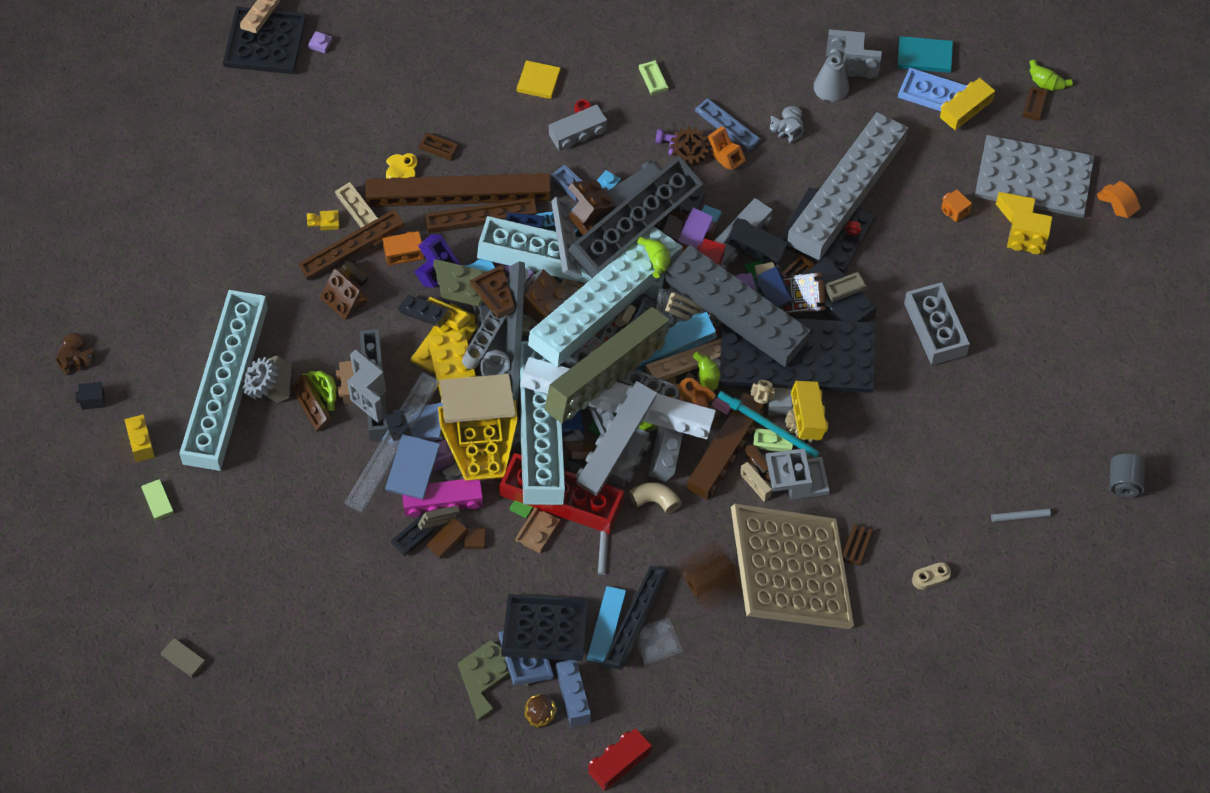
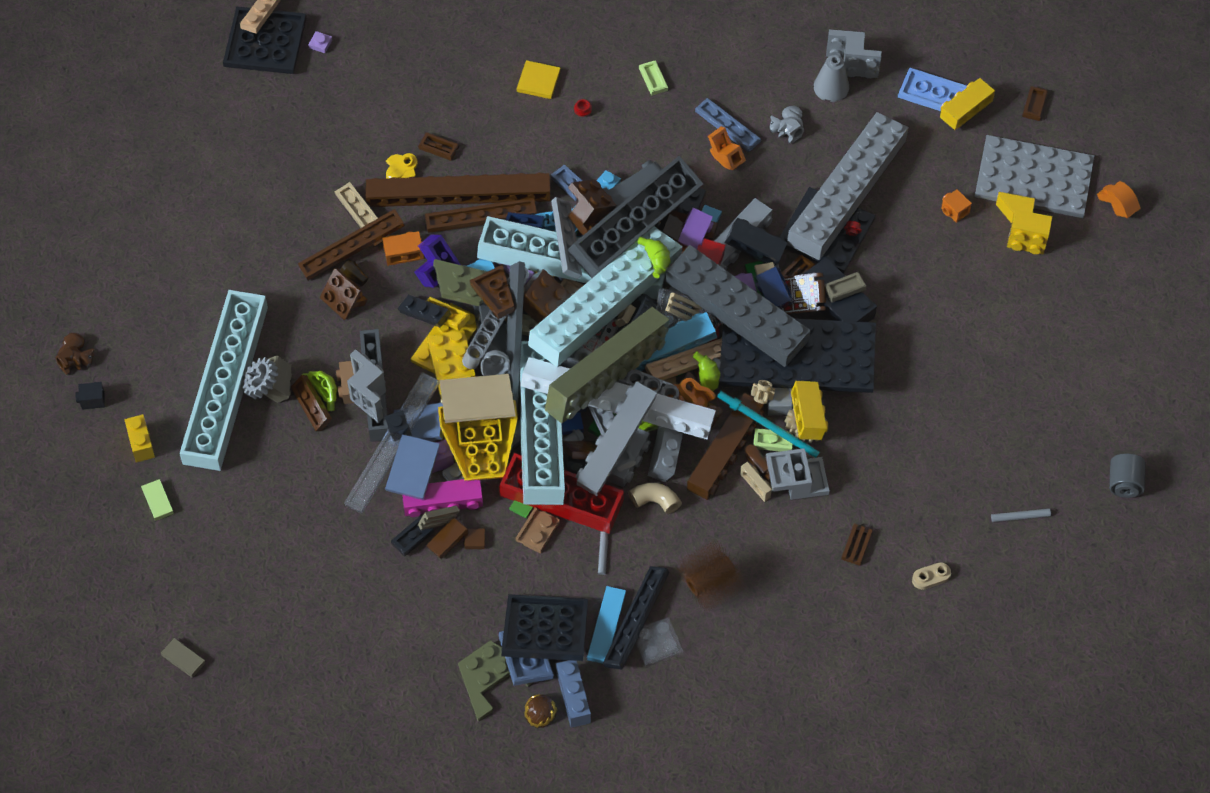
yellow plate [307,210,339,230] -> none
light grey brick [549,105,607,150] -> none
red brick [588,728,652,791] -> none
medium lavender piece [655,129,682,156] -> none
reddish brown gear [670,126,710,166] -> none
bright pink tile [712,397,733,415] -> none
tan plate [731,504,854,629] -> none
teal tile [897,36,953,73] -> none
light grey brick [904,282,970,365] -> none
lime piece [1029,60,1073,91] -> none

